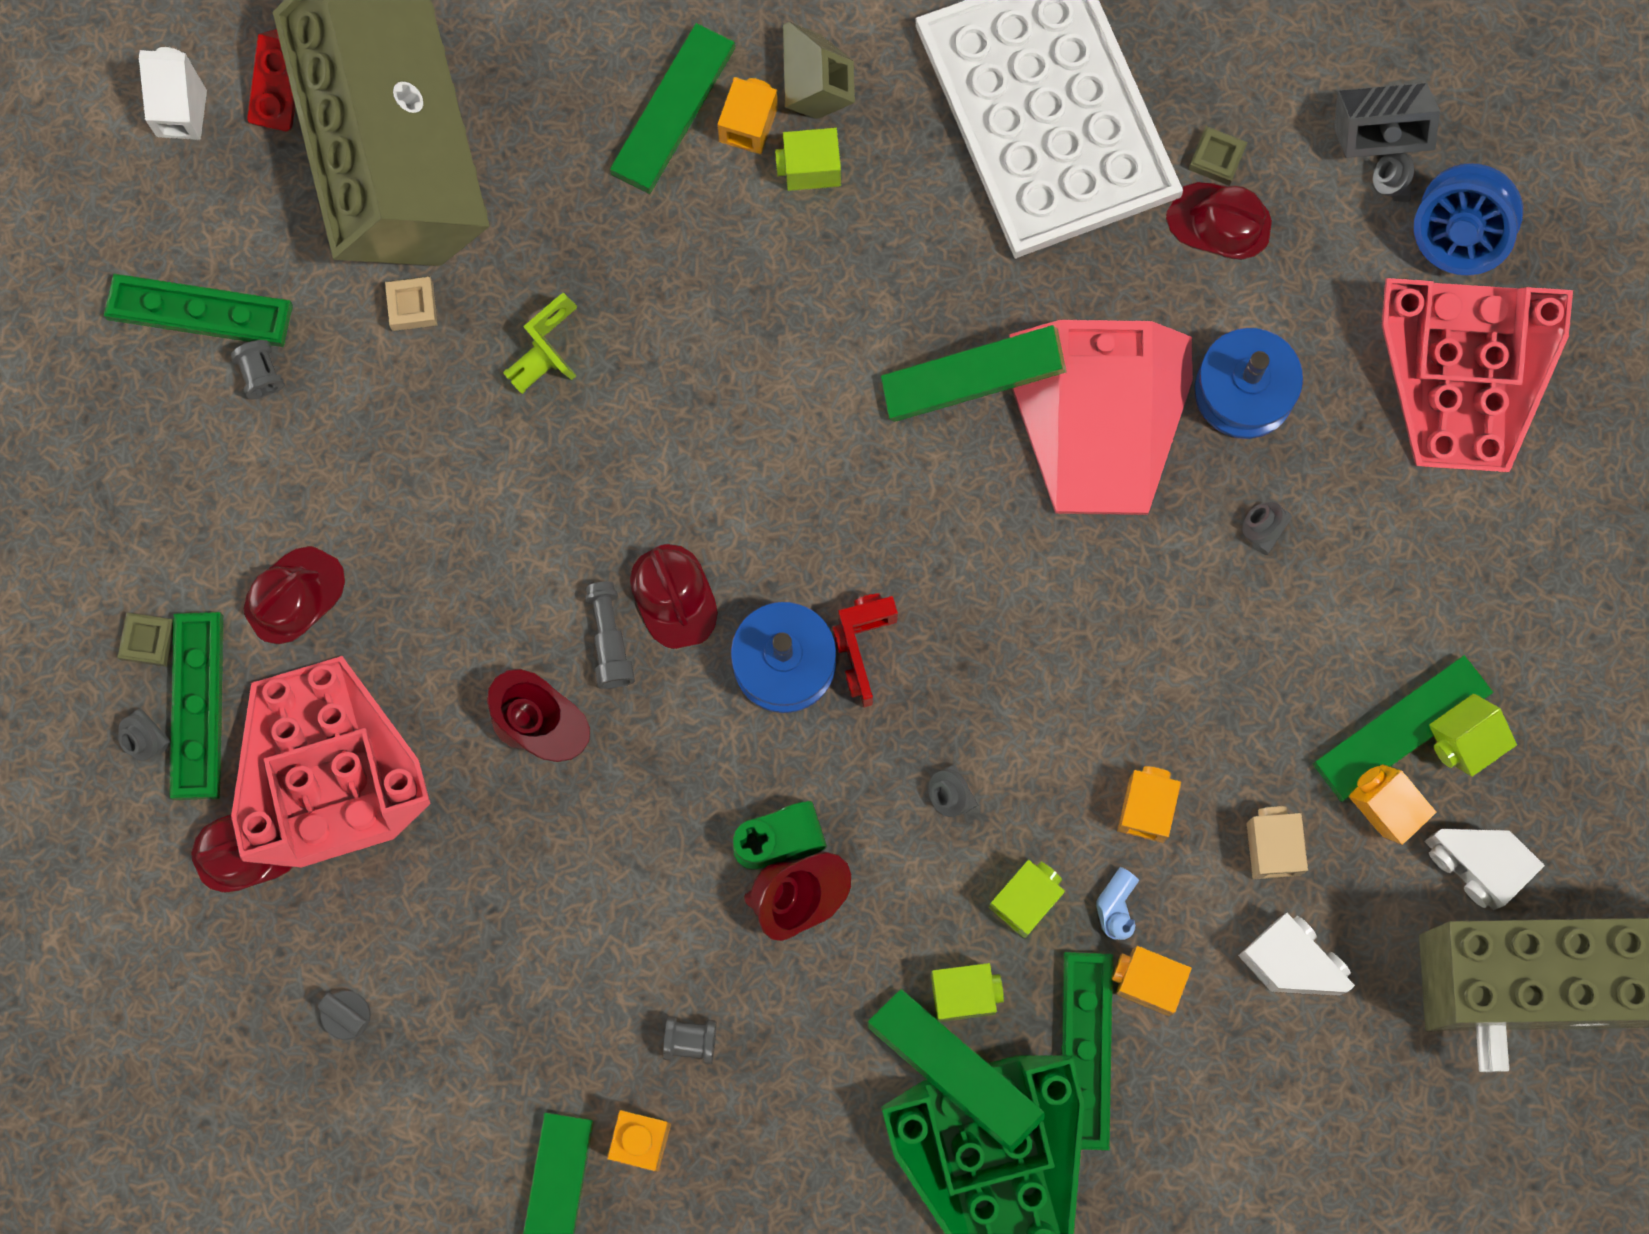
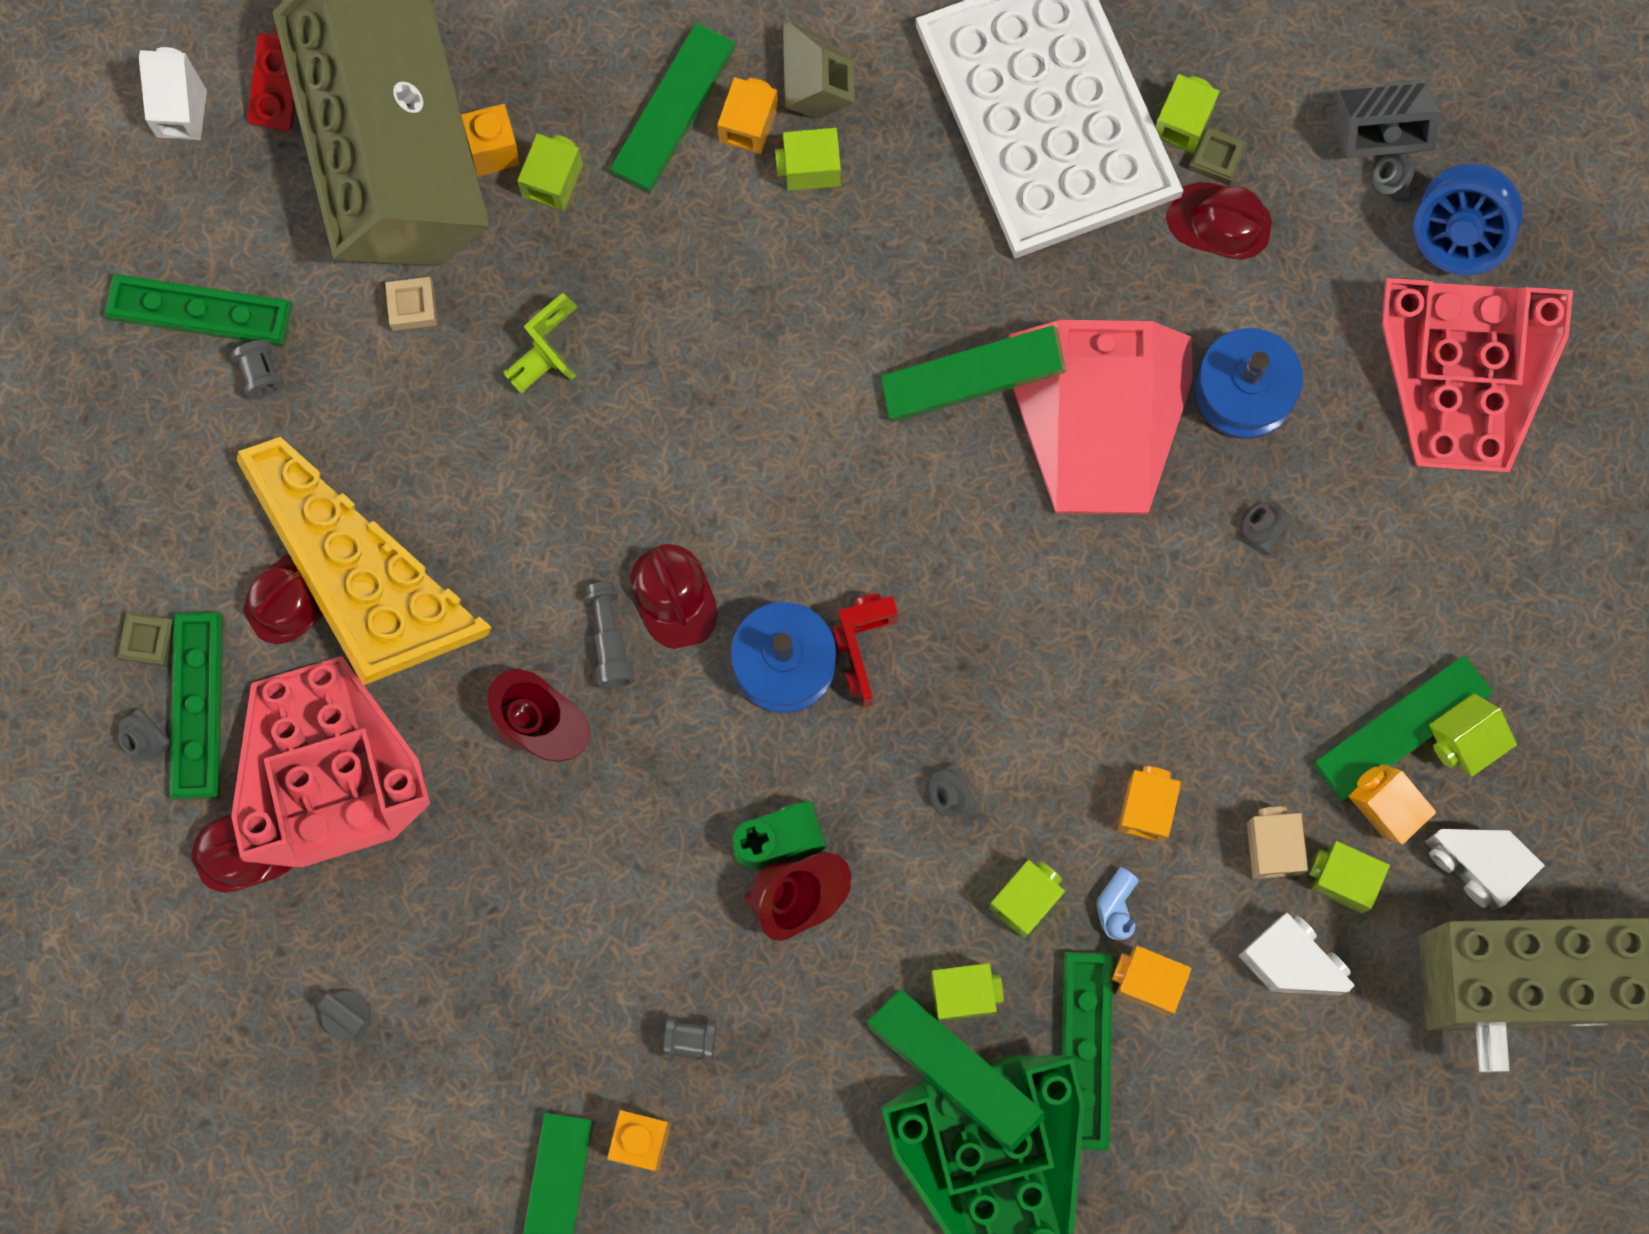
none -> yellow wing [237,437,491,686]
none -> light orange brick [461,103,520,177]
none -> lime brick [517,133,583,212]
none -> lime brick [1155,74,1220,154]
none -> lime brick [1308,841,1390,914]

